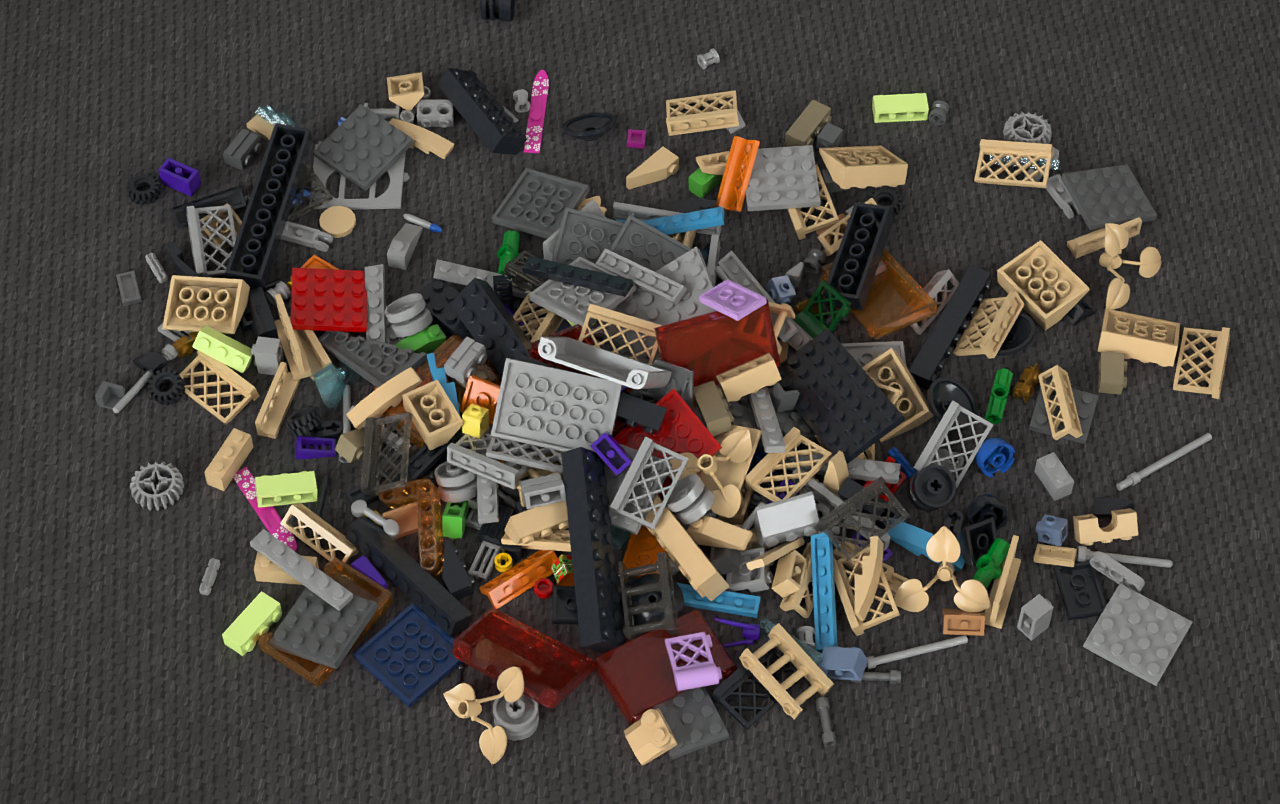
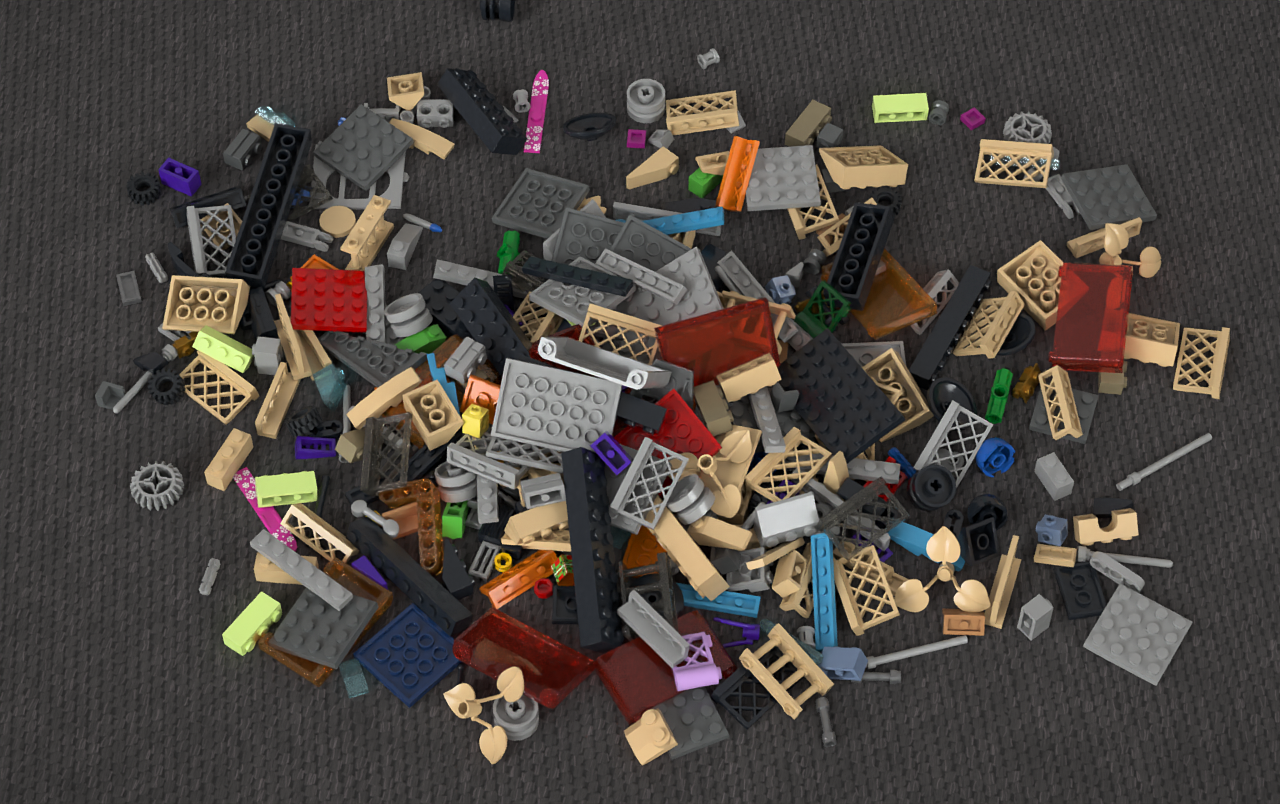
lavender tile [699,279,767,321] -> none
light grey tile [707,234,720,286] -> none
tan slope [855,536,884,621] -> none
green piece [973,538,1010,590] -> none
none -> clear light blue slope [339,658,369,698]
none -> tan fence [341,195,394,271]
none -> light grey fence [617,590,690,669]
none -> light grey wheel [627,79,665,123]
none -> light grey slope [647,129,675,149]
none -> magenta plate [960,107,986,131]
none -> clear red windscreen [1049,262,1133,373]

